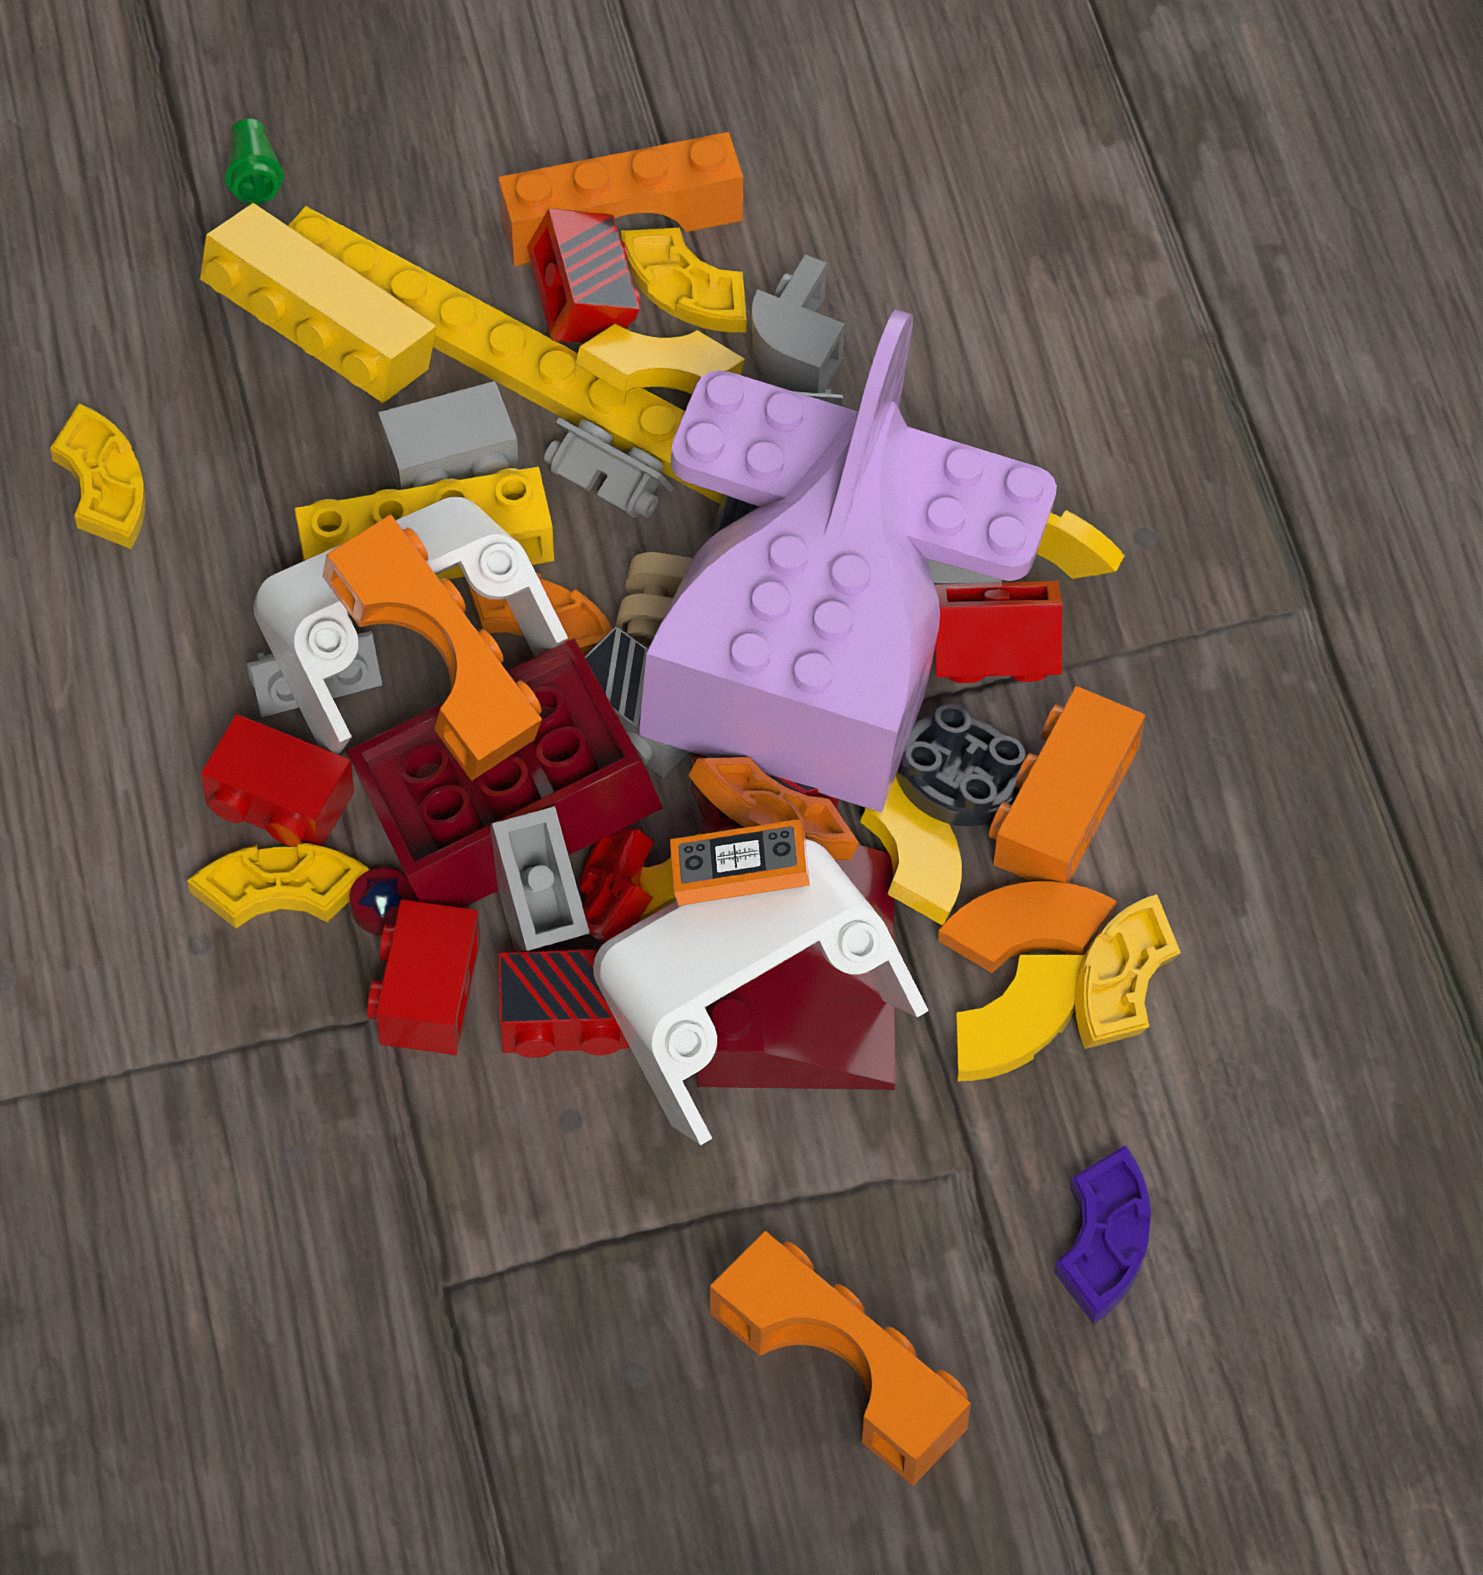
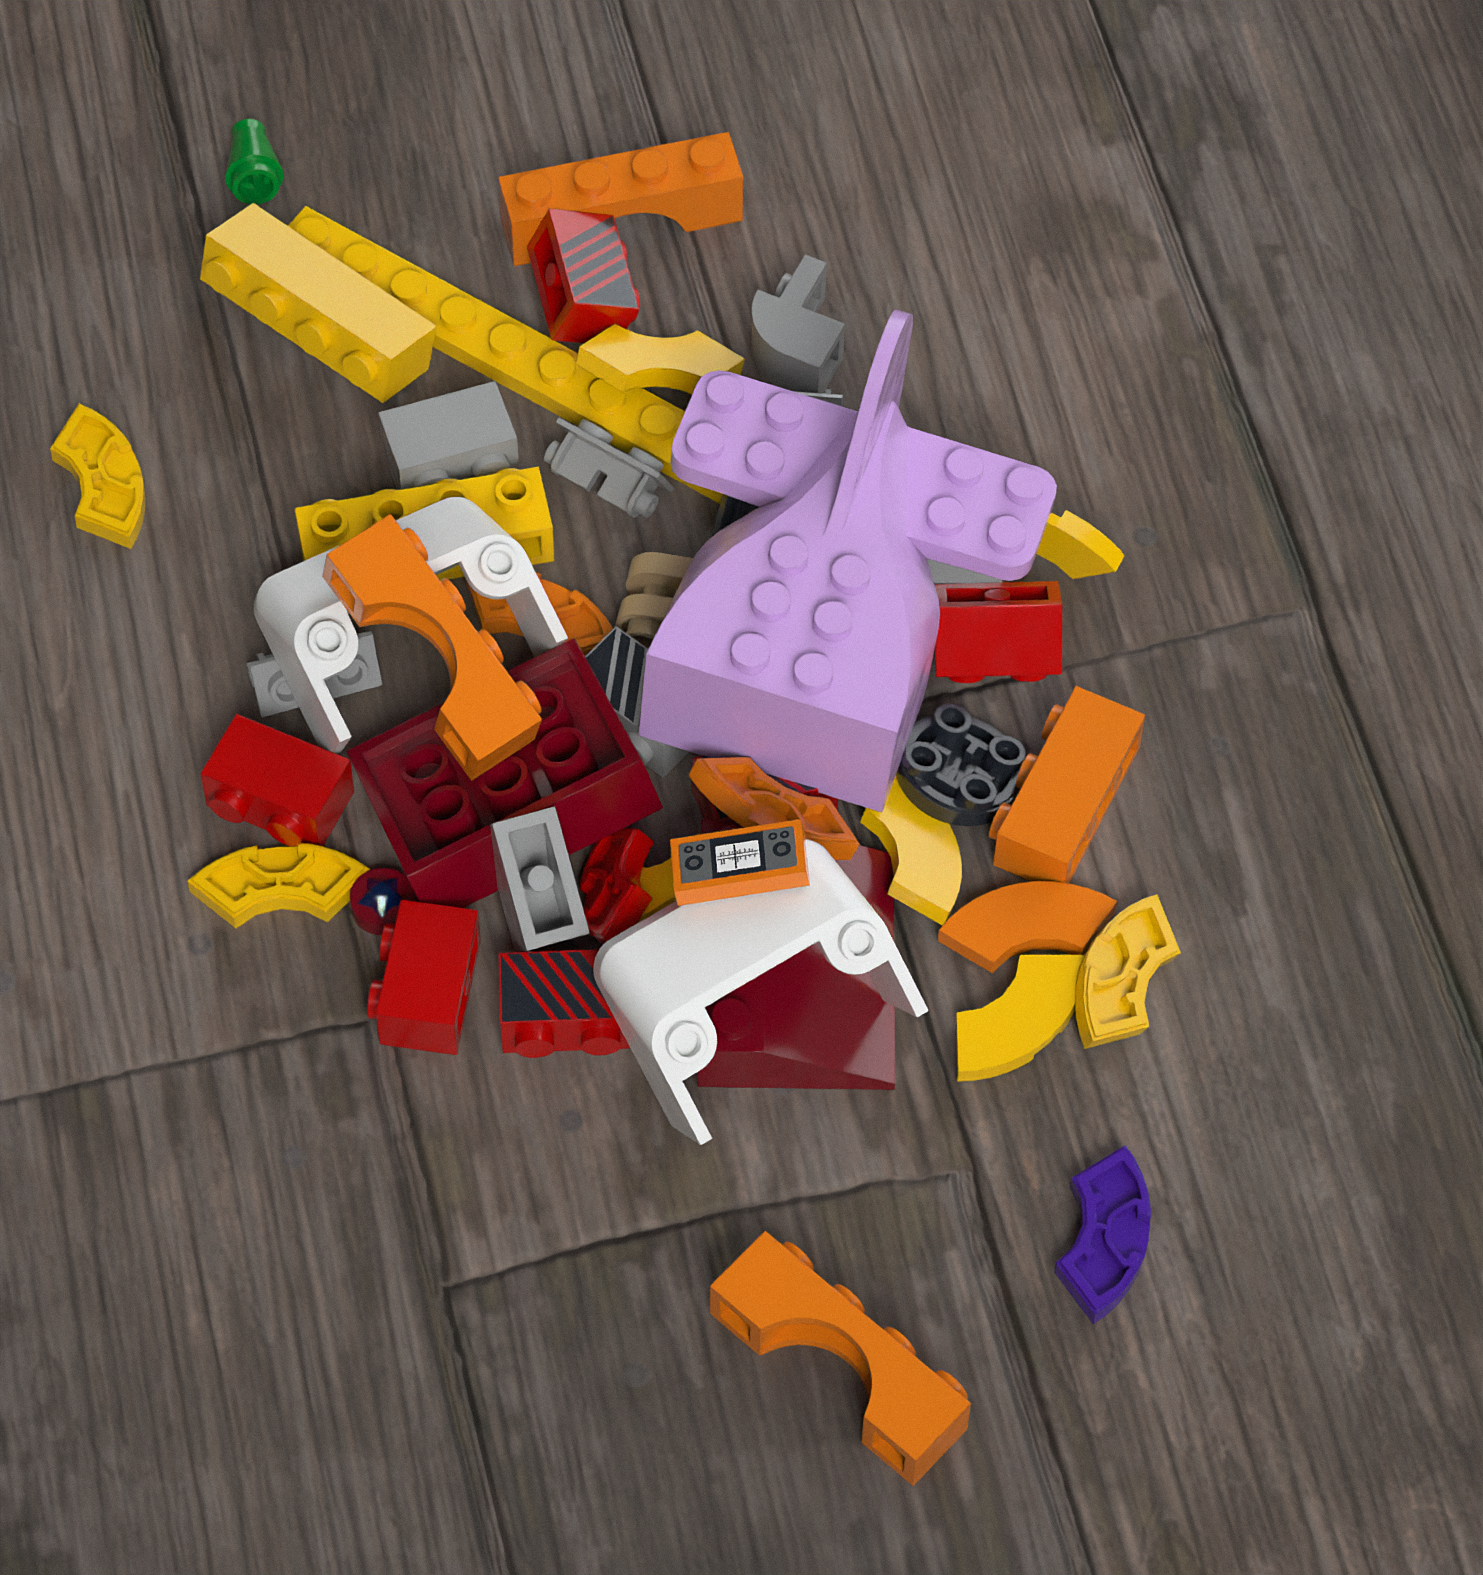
yellow tile [621,227,747,332] -> none

